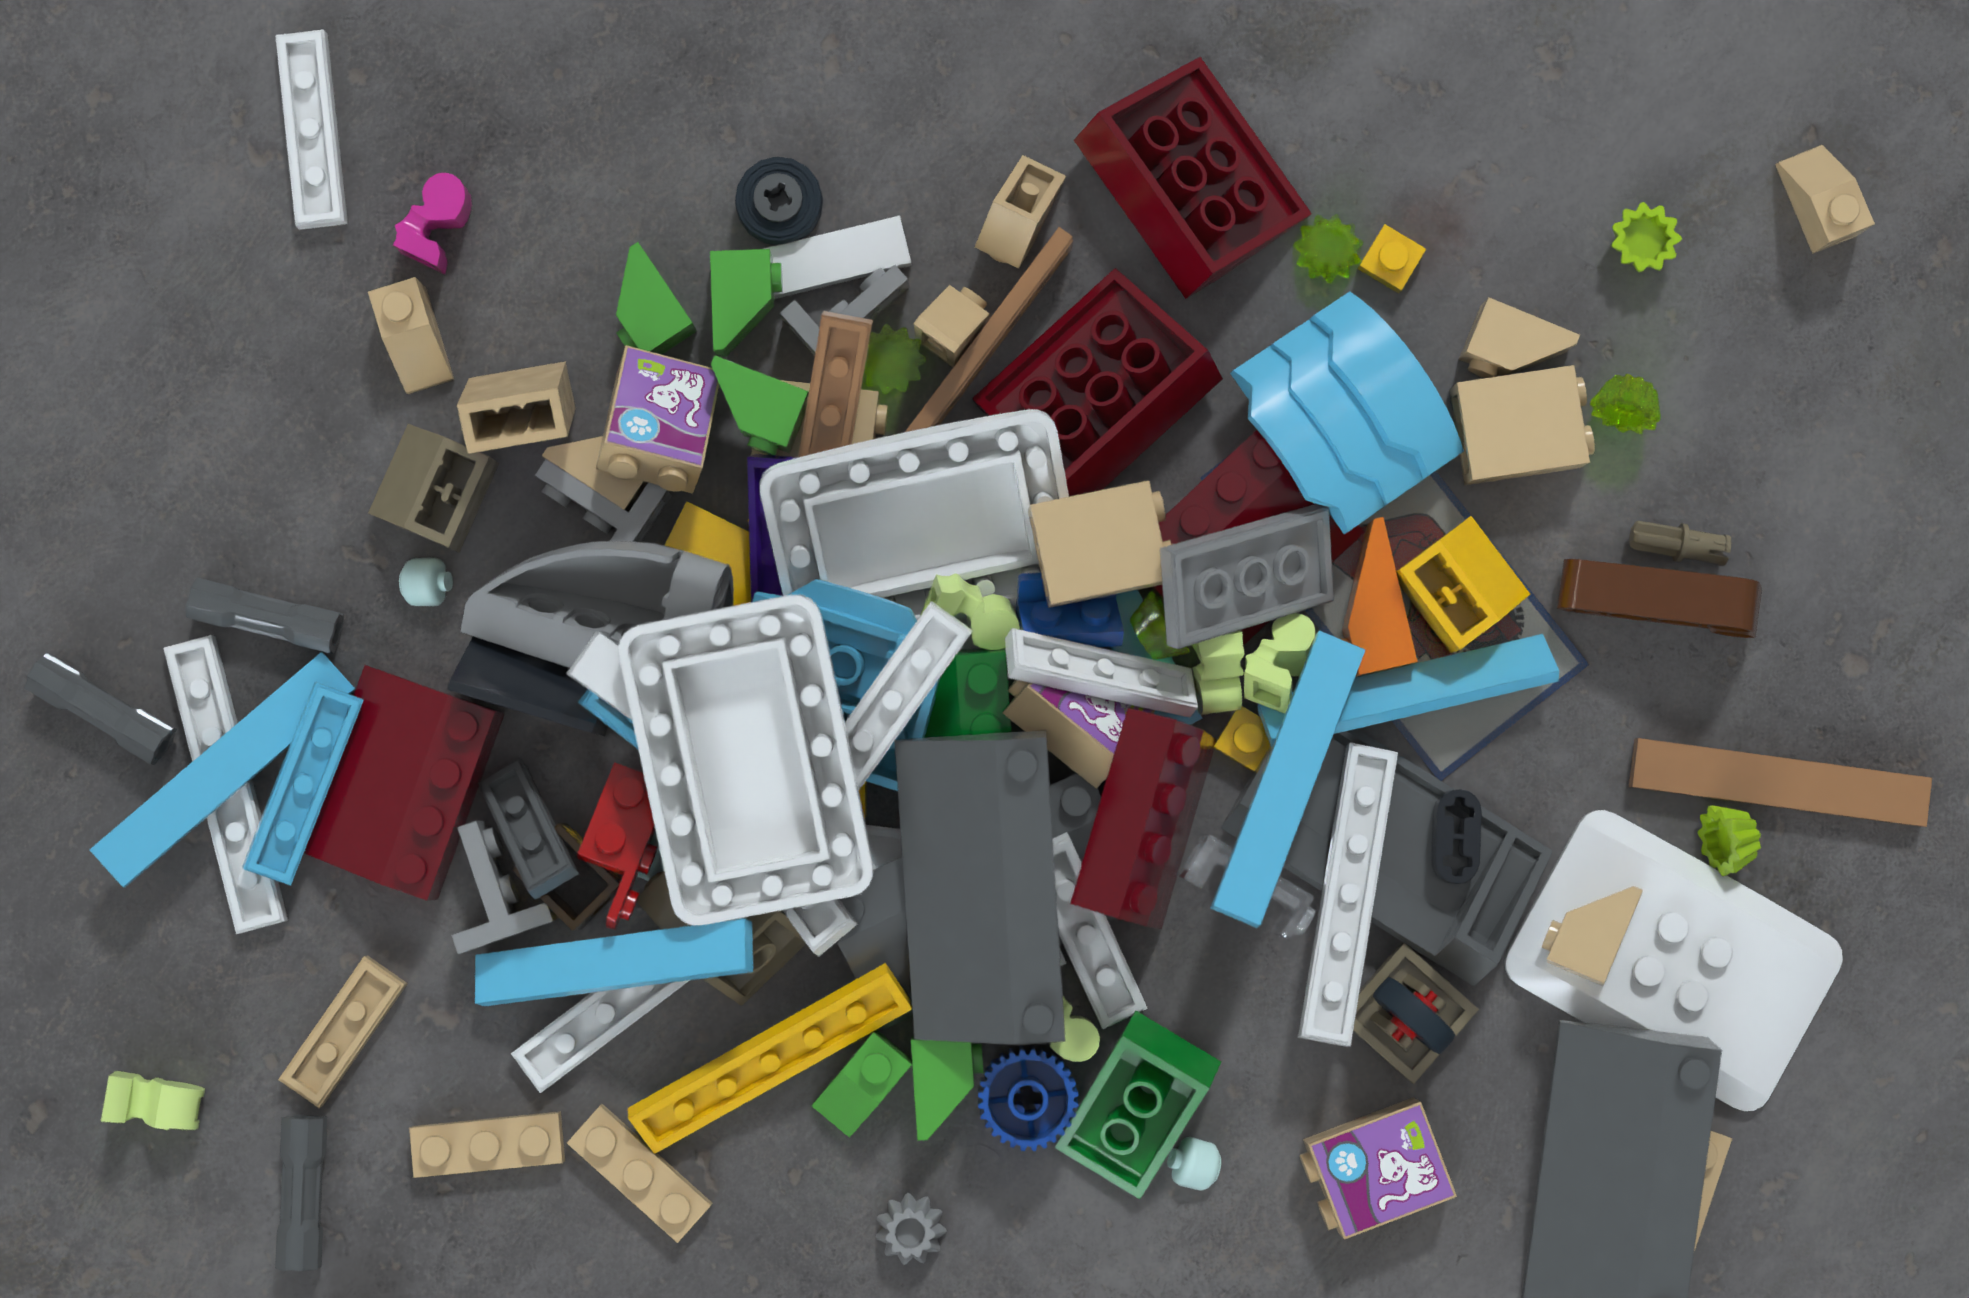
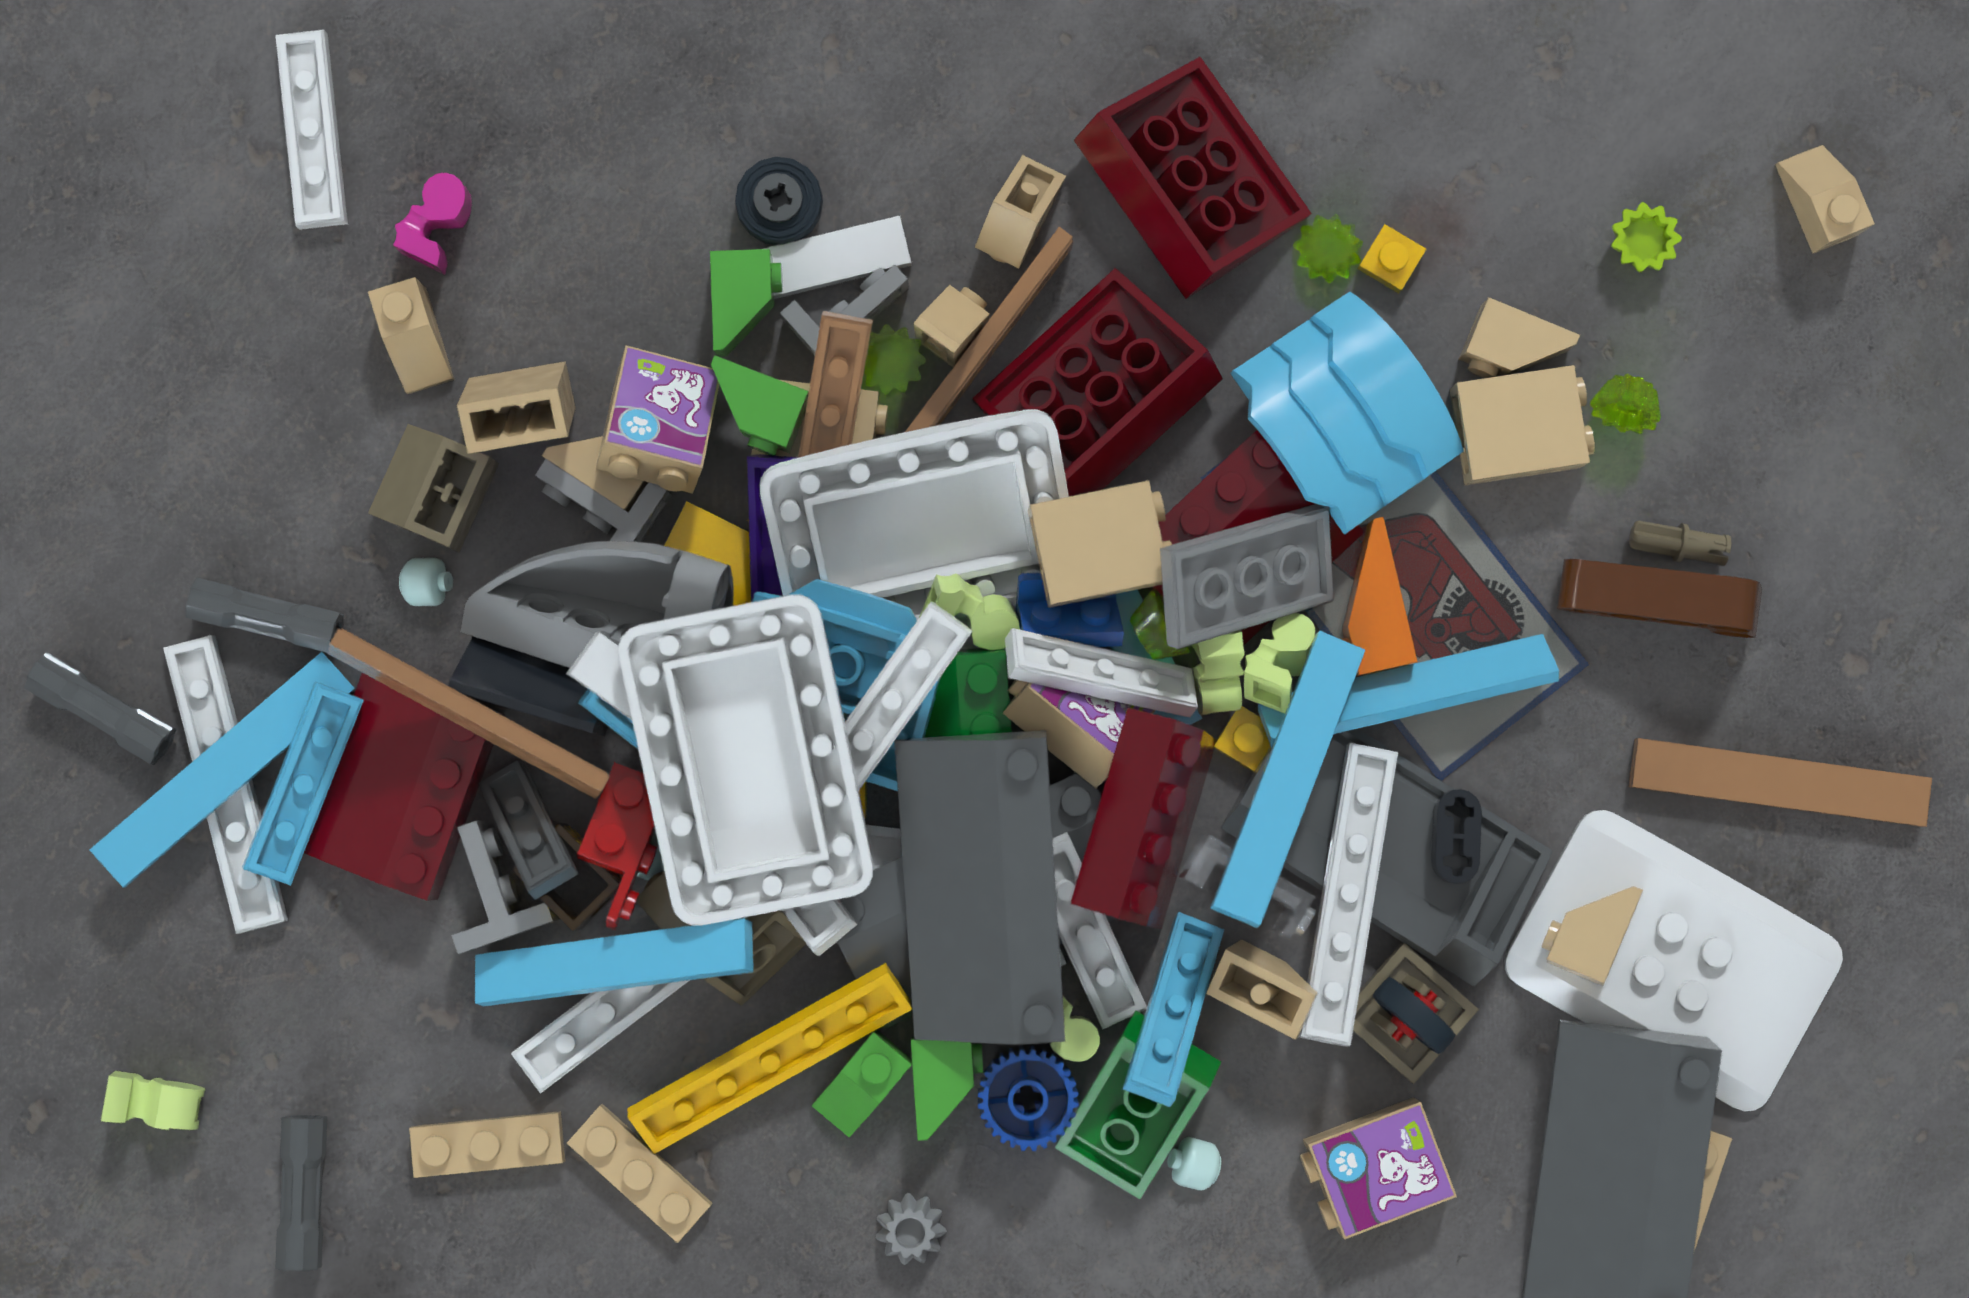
tan tile [278,955,408,1108] -> none
bright green slope [616,242,697,355] -> none
yellow slope [1396,516,1530,653] -> none
lime piece [1697,805,1761,877] -> none
none -> medium nougat tile [328,629,610,799]
none -> medium azure tile [1123,912,1224,1107]
none -> tan slope [1206,940,1318,1040]

